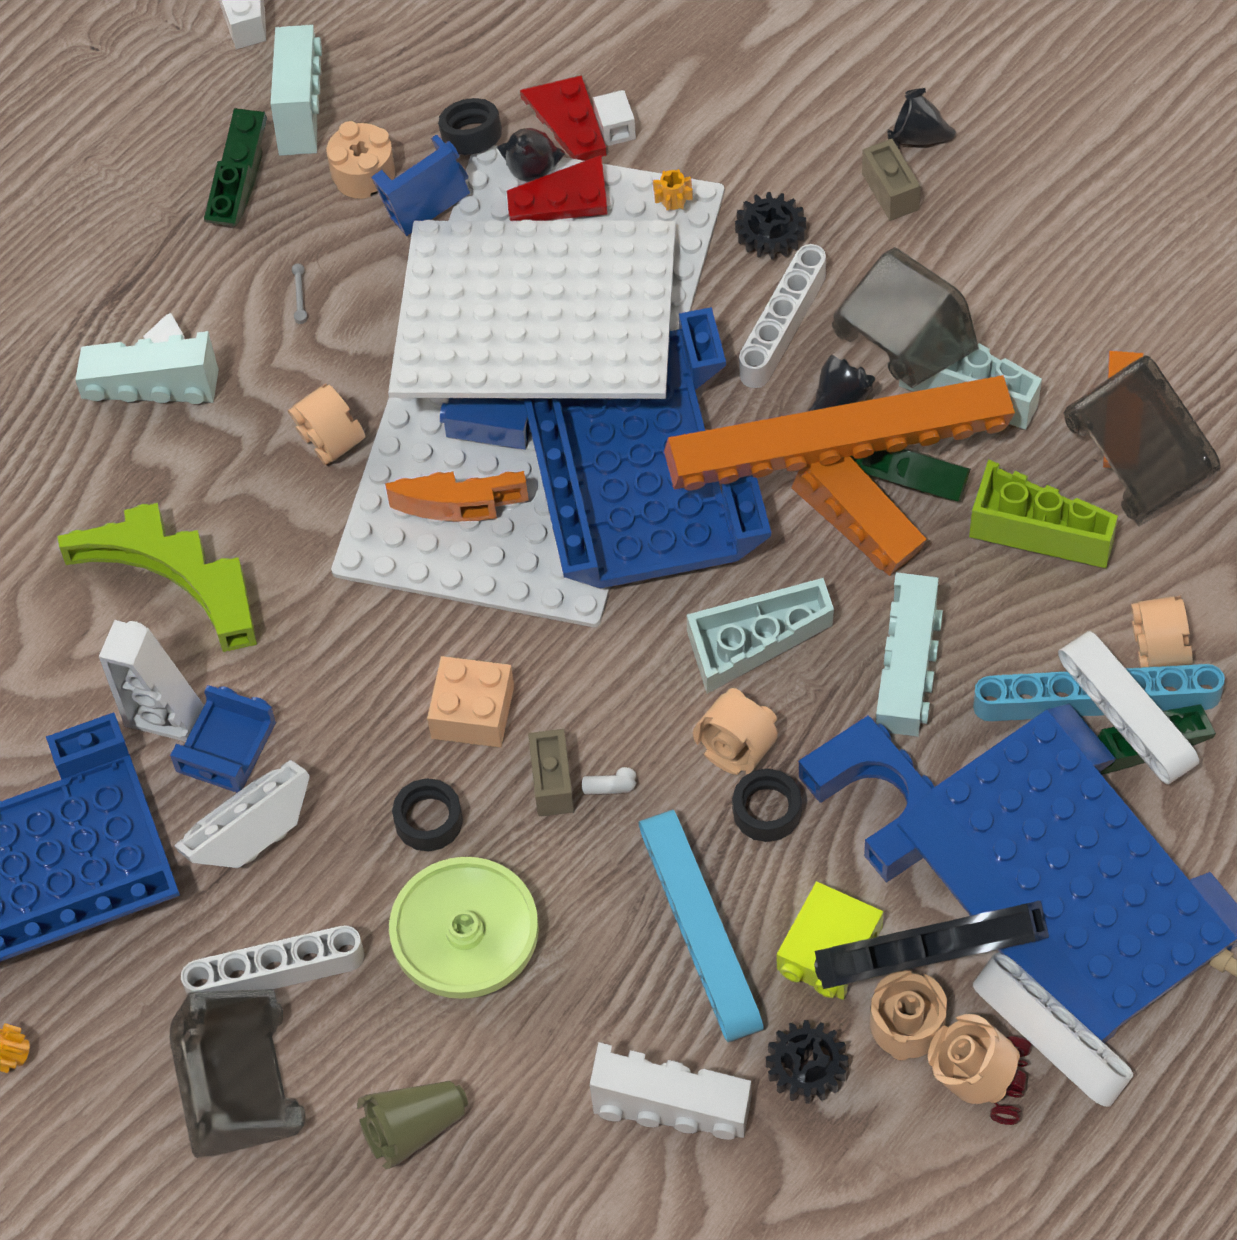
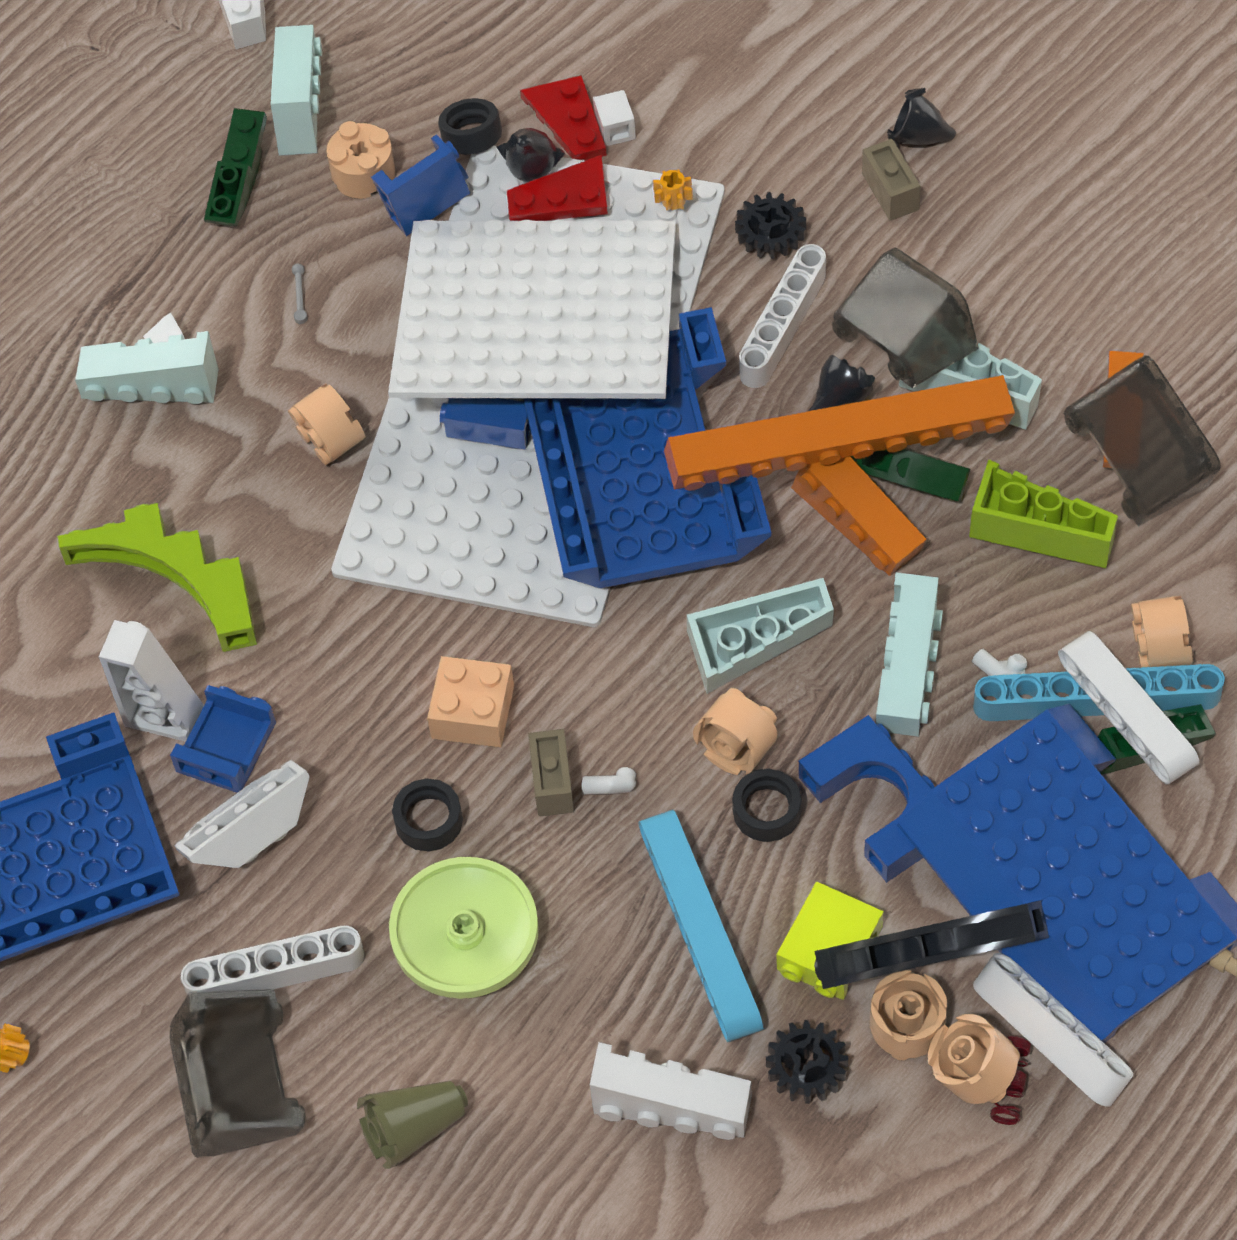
orange slope [385,471,529,521] -> none
none -> white arm [972,649,1027,676]

